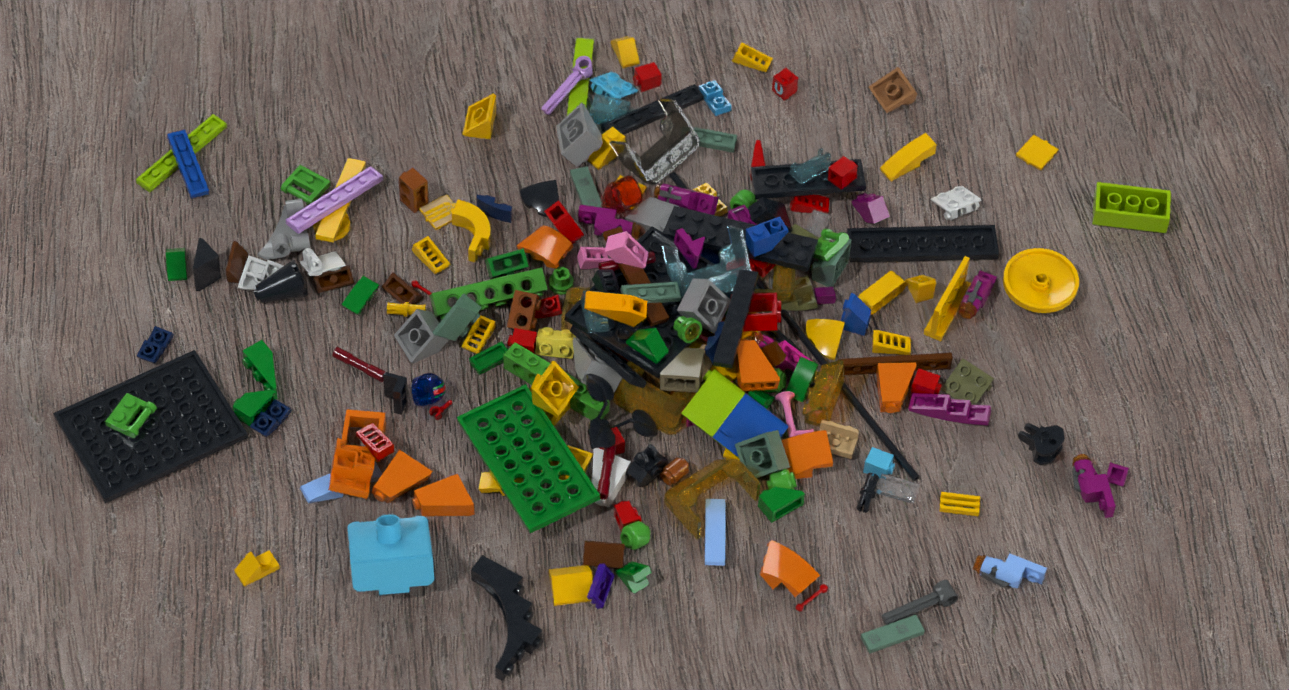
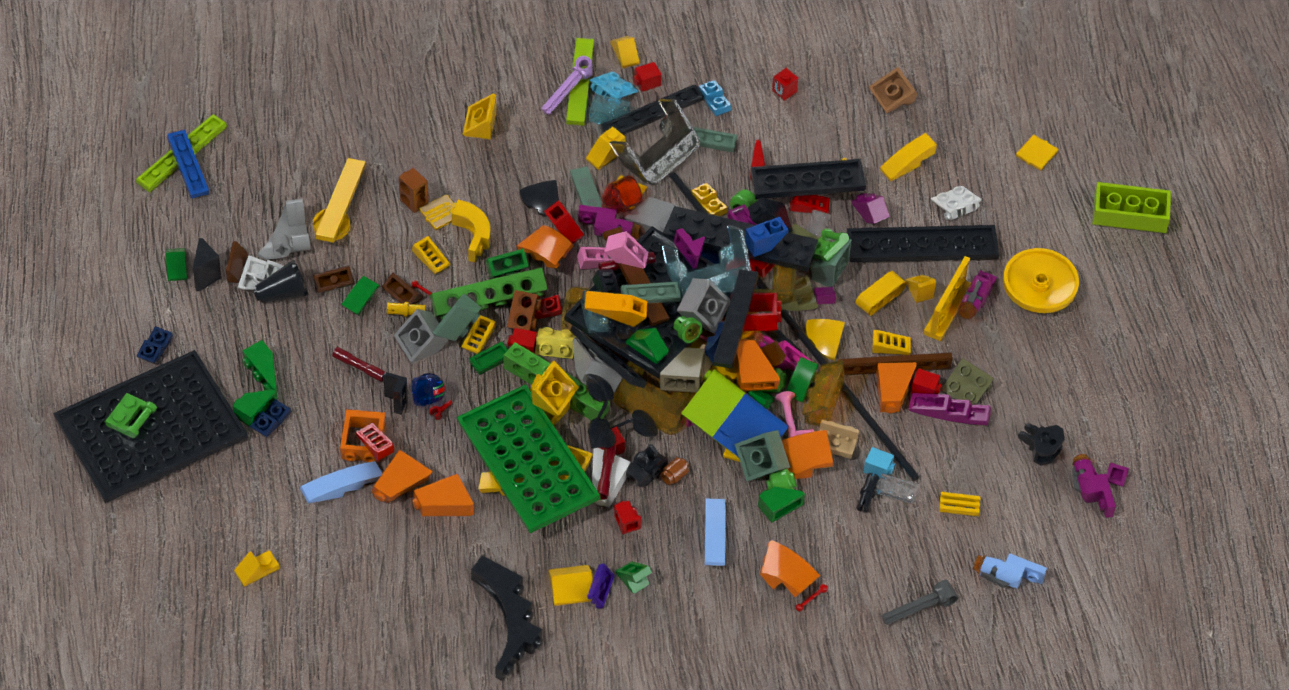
bright green plate [281,165,330,205] -> none
lavender tile [286,166,383,234] -> none
white hinge [299,248,346,276] -> none
orange slope [328,438,375,499] -> none
medium azure piece [347,514,434,595] -> none
dark blue slope [476,194,512,223] -> none
bright green piece [549,267,574,295] -> none
light grey slope [556,103,603,167] -> none
reddish brown slope [583,541,625,568] -> none
bright green head [620,521,651,550] -> none
magenta plate [654,183,719,215] -> none
clear yellow windscreen [664,459,761,540] -> none
yellow slope [732,42,773,72] -> none
clear light blue hinge [790,148,831,184] -> none
red brick [828,156,857,190] -> none
blue slope [841,293,871,336] -> none
sand green tile [861,615,925,654] -> none

